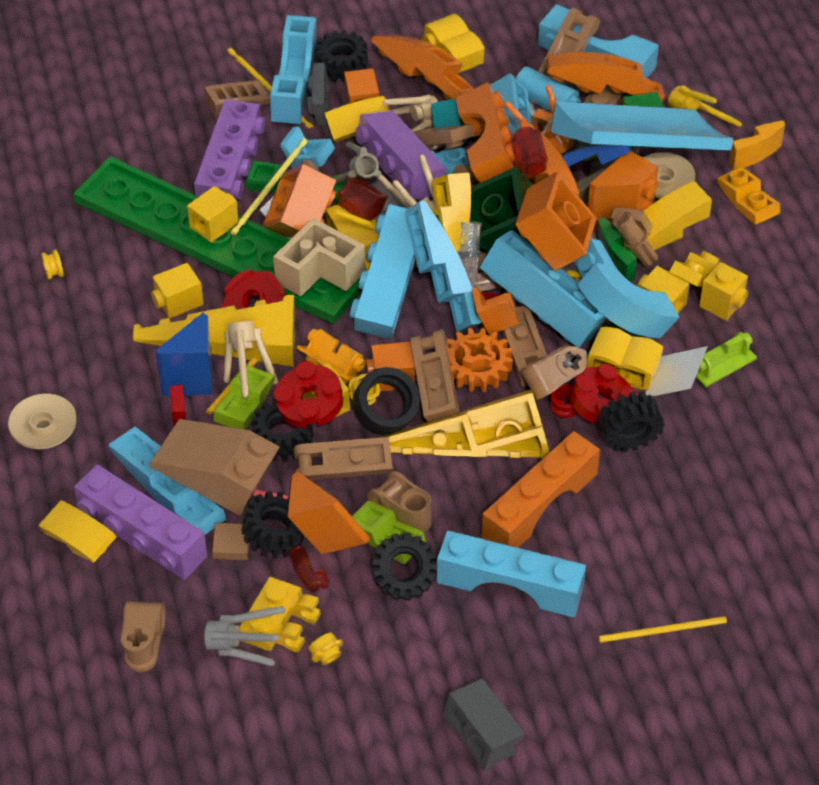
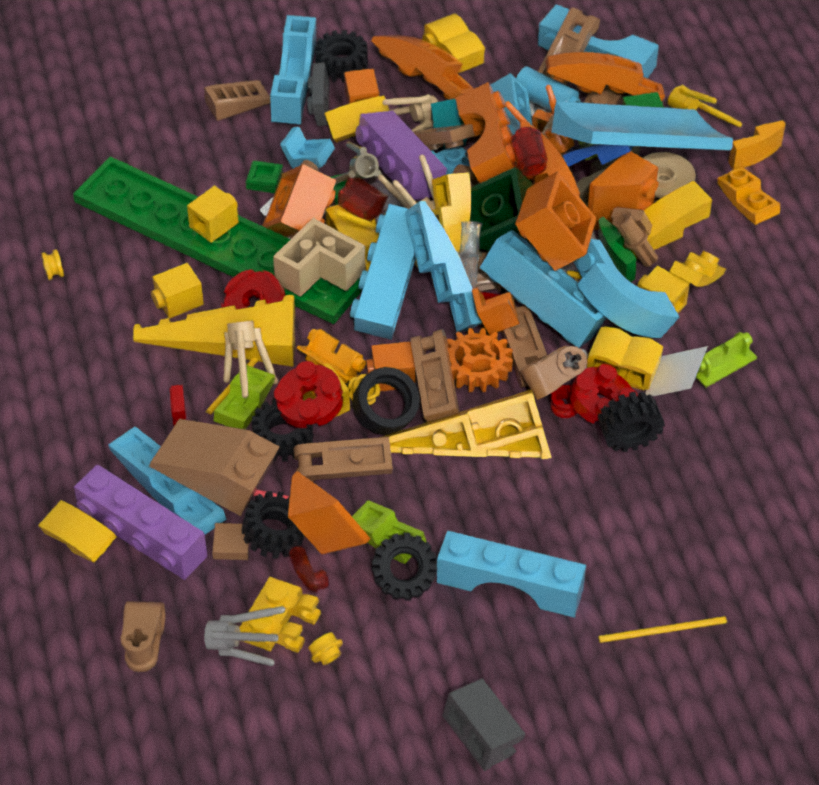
tan dish [8,394,77,449] -> none
blue slope [155,312,213,397] -> none
medium lavender brick [194,99,265,200] -> none
yellow piece [228,48,313,129] -> none
light yellow piece [231,138,308,236] -> none
medium nougat piece [367,471,432,532] -> none
orange arch [482,431,600,548] -> none
yellow brick [699,262,749,321] -> none

